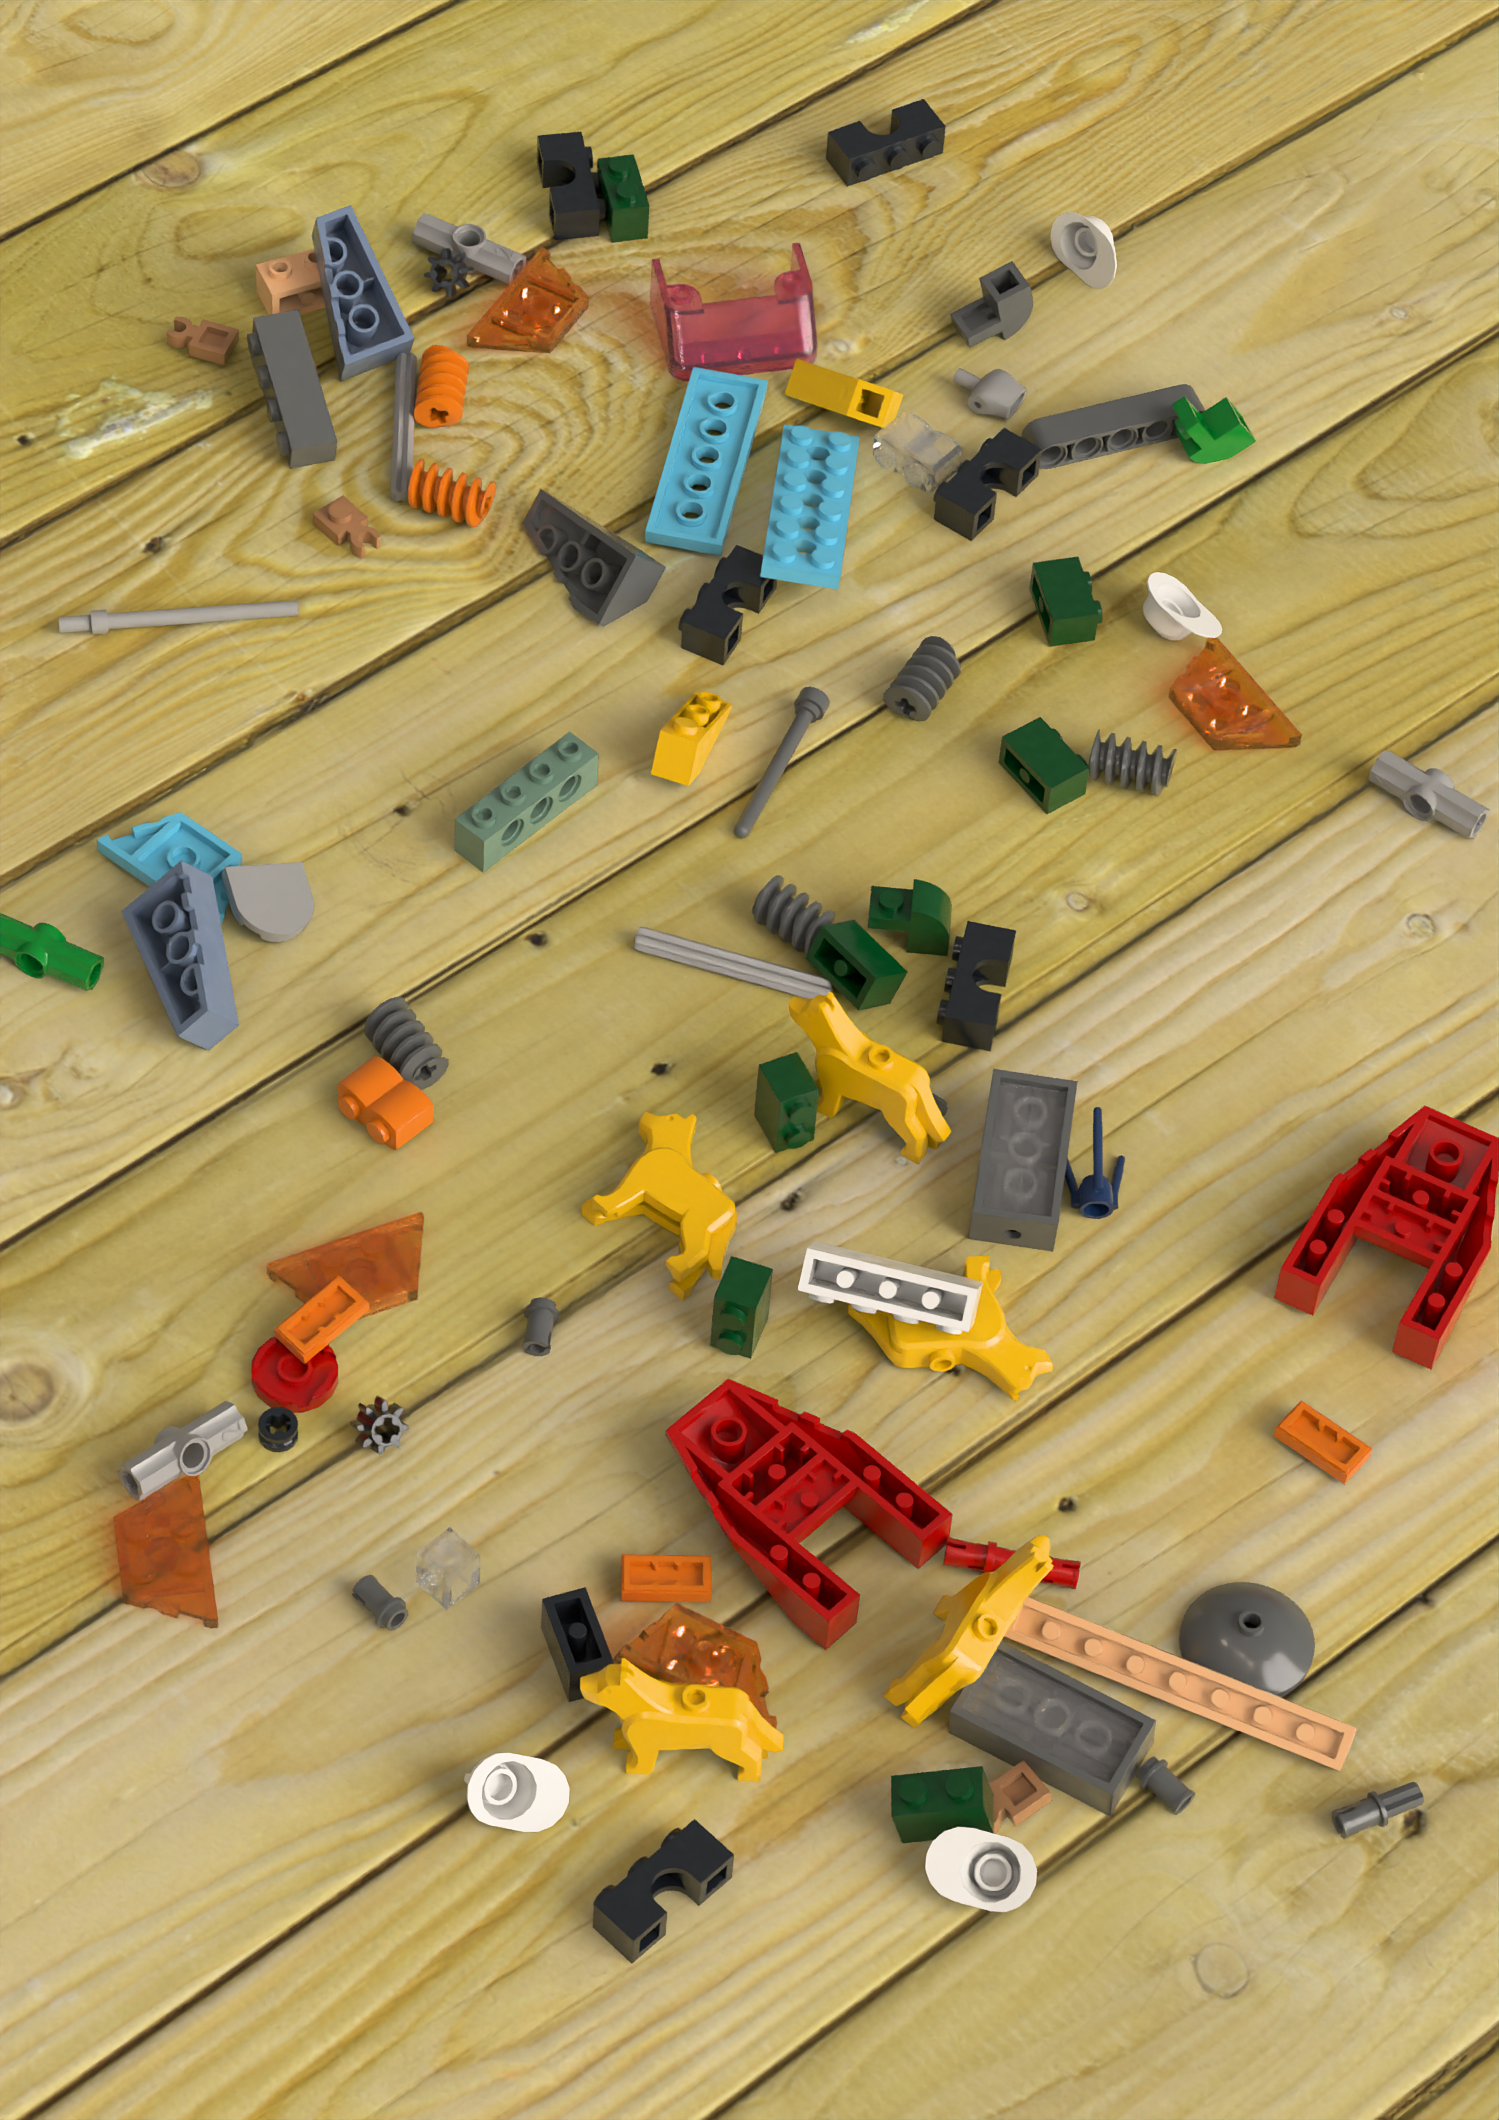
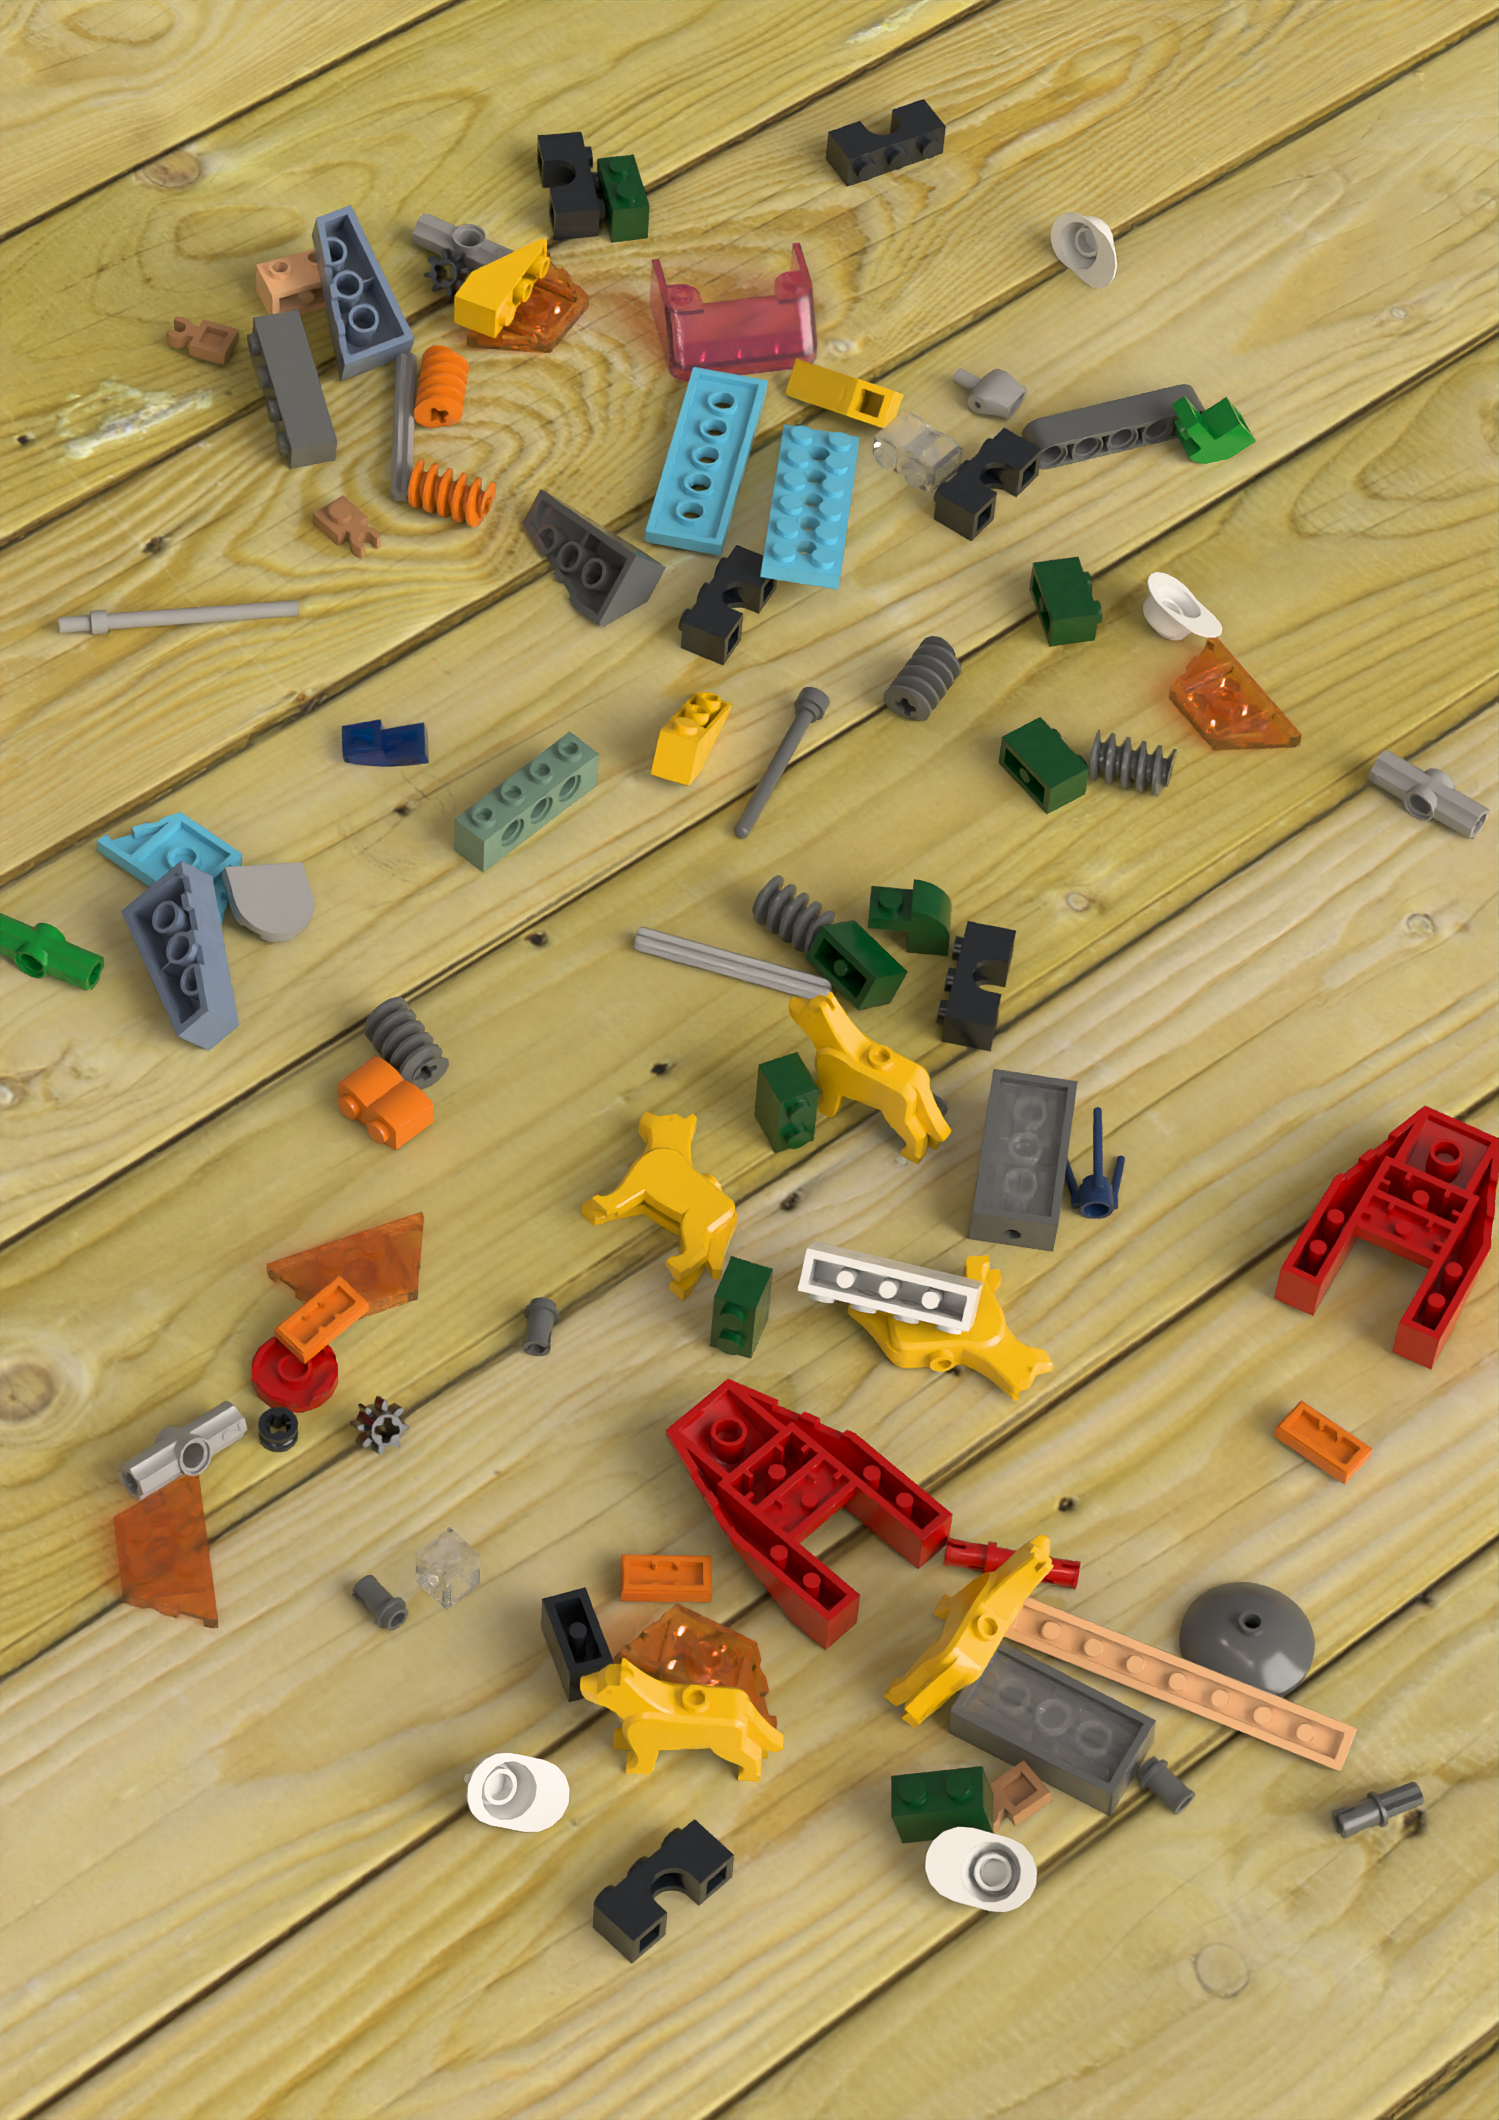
dark grey brick [950,261,1033,348] -> none
none -> clear blue slope [342,719,429,767]
none -> yellow slope [454,238,550,338]

